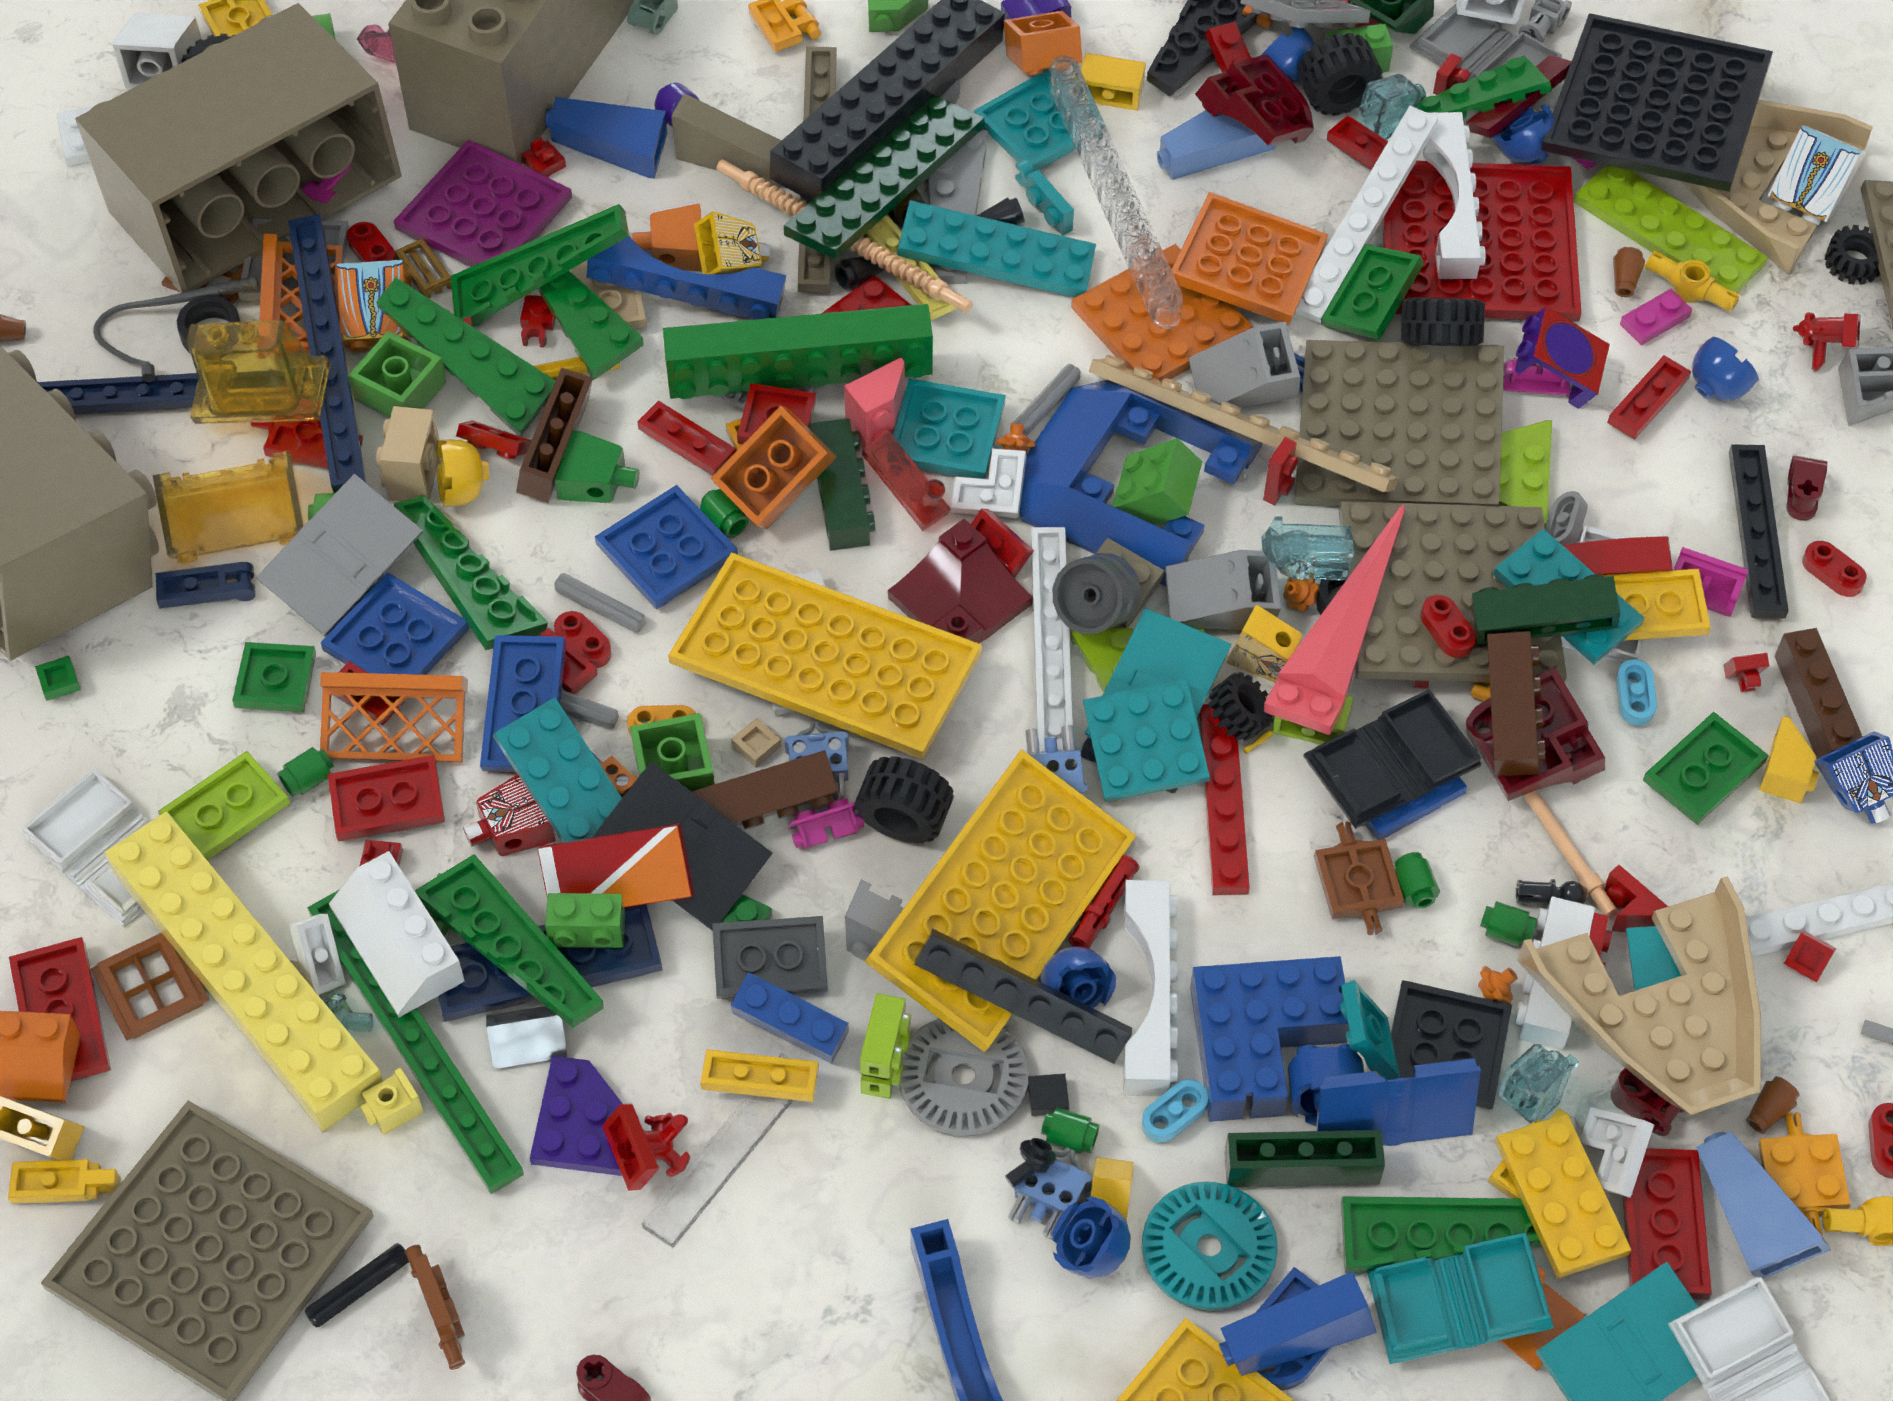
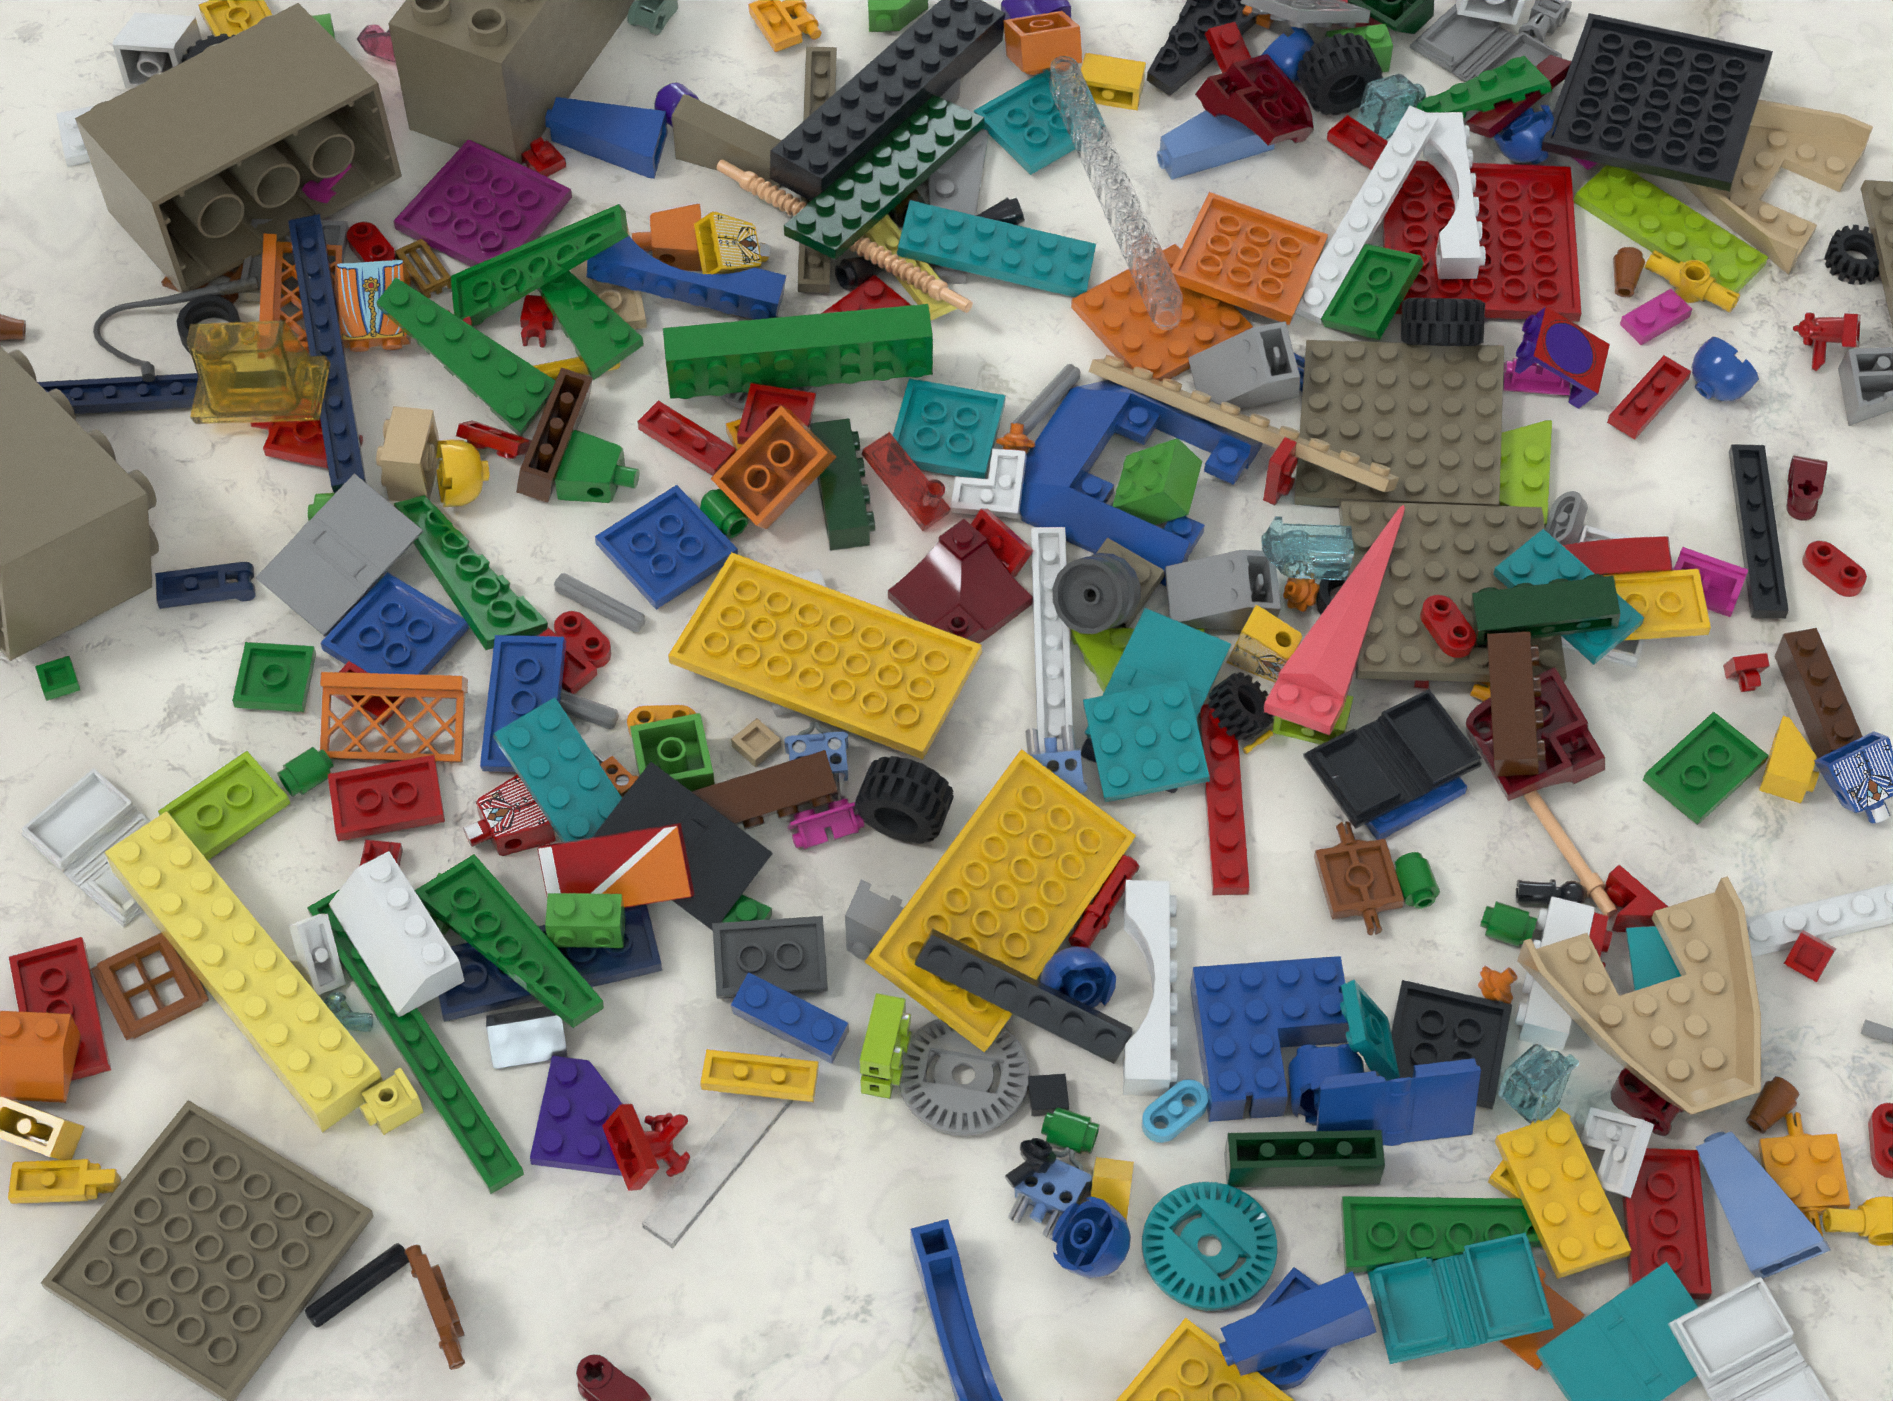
clear yellow windscreen [152,451,305,564] -> none
bright green brick [348,331,447,418] -> none
coral slope [844,358,905,453] -> none
teal plate [1015,159,1074,236] -> none
red tile [1433,53,1471,95] -> none
medium azure plate [1616,659,1657,726] -> none
slope [1768,125,1866,225] -> none

